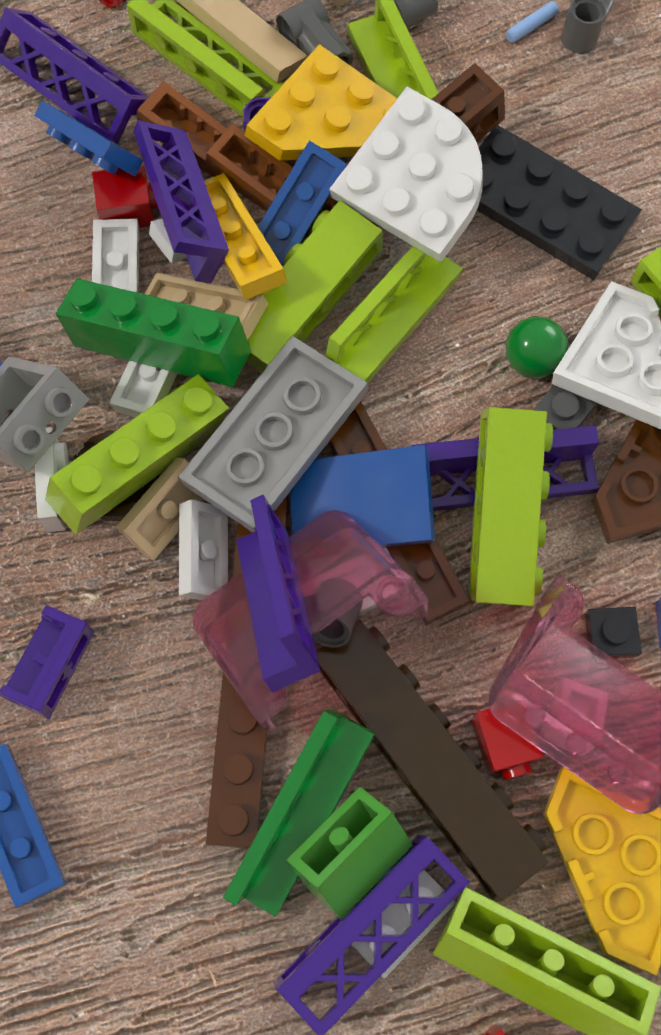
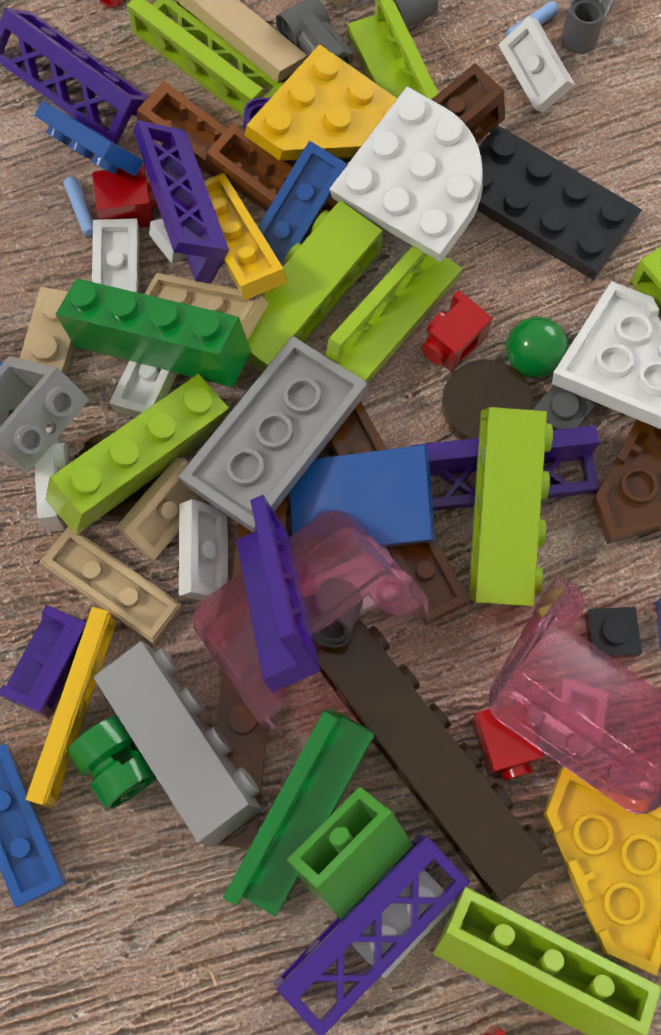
none -> tan plate [19,286,74,375]
none -> yellow tile [25,607,117,809]
none -> tan tile [39,526,183,646]
none -> light blue piece [63,176,94,236]
none -> green wheel [67,715,157,811]
none -> light grey brick [93,641,263,847]
none -> red brick [421,290,493,373]
none -> dark brown tile [441,359,533,440]
none -> white plate [499,16,575,113]

